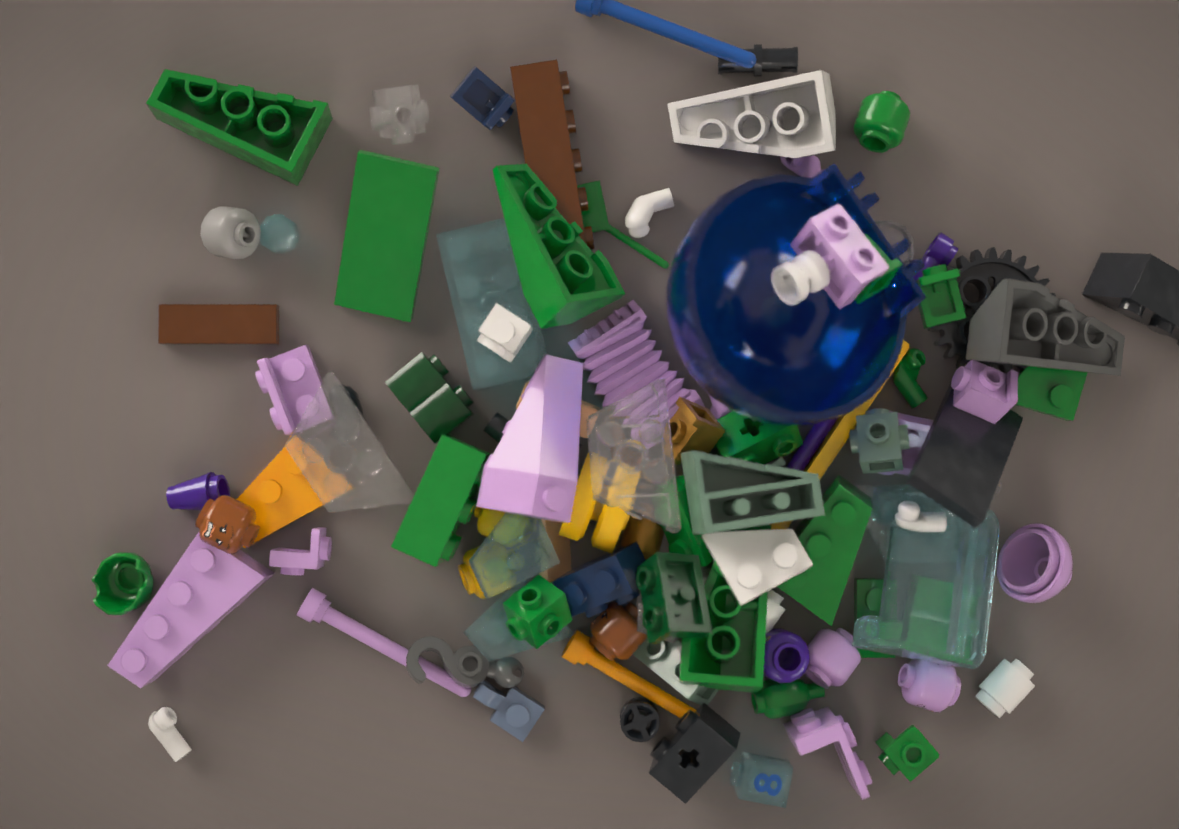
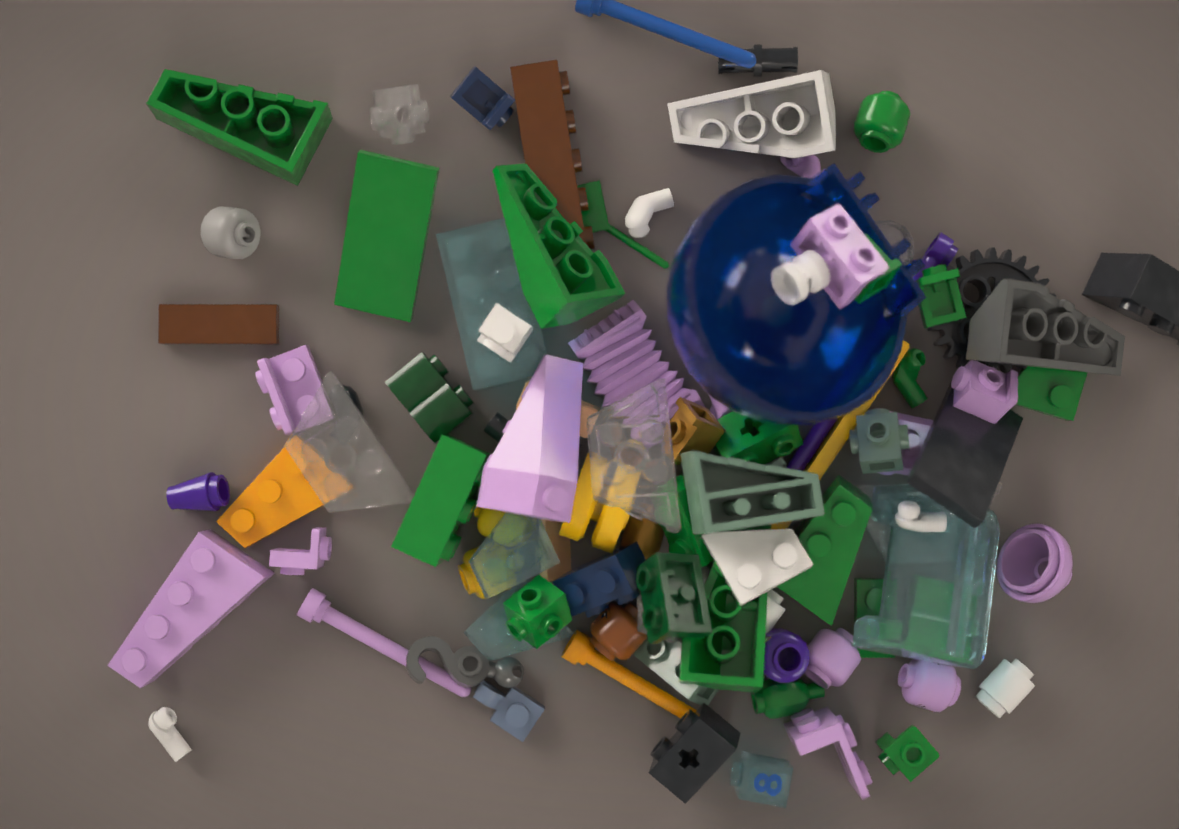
green hair [92,552,154,615] -> none
dark orange head [195,495,260,554] -> none
clear light blue tile [260,214,300,254] -> none
black wheel [620,697,660,742] -> none

